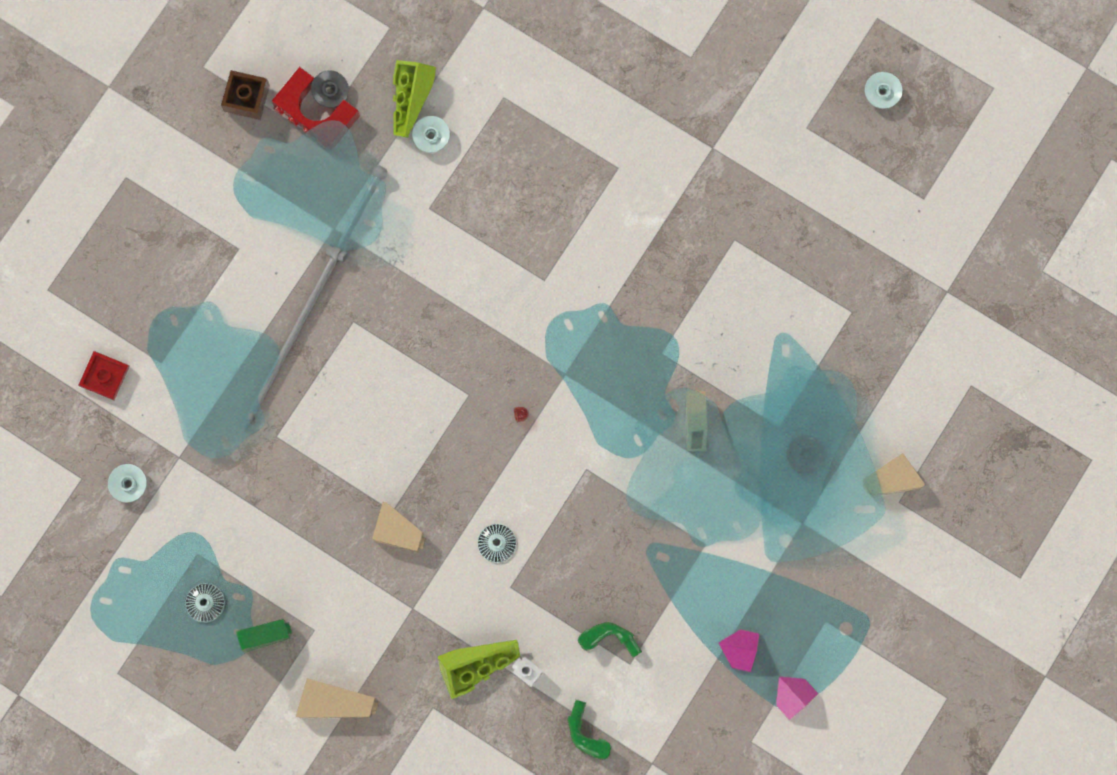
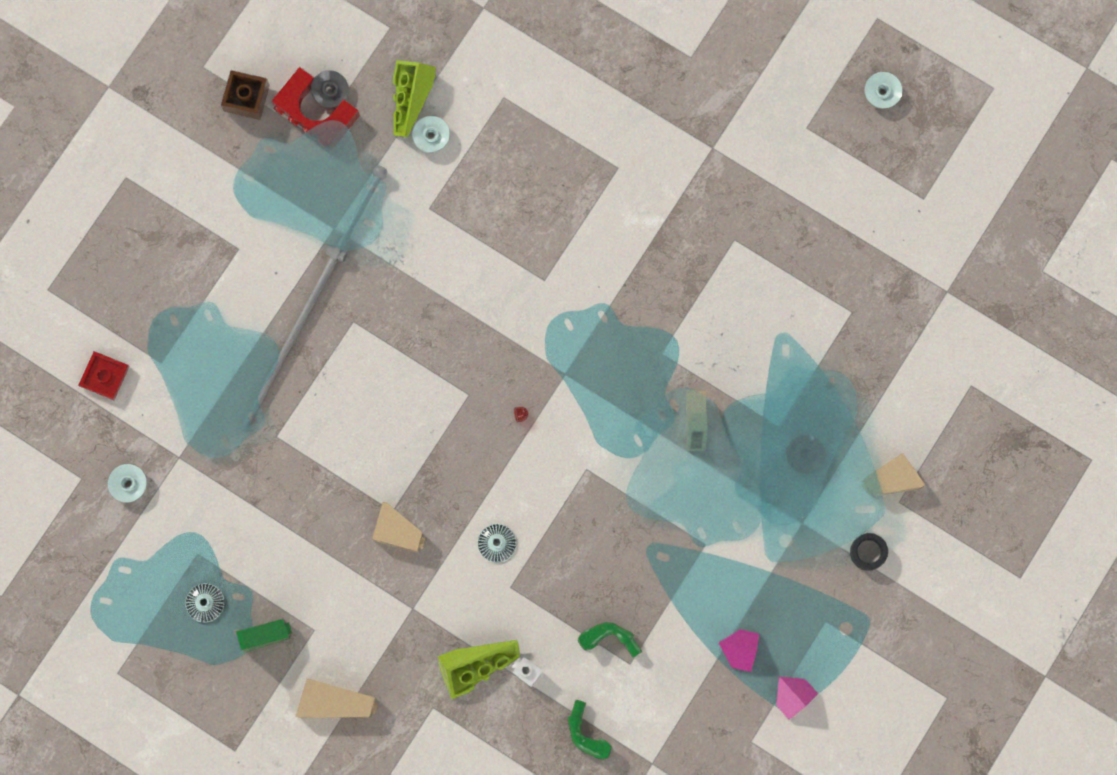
none -> black tyre [850,533,888,571]

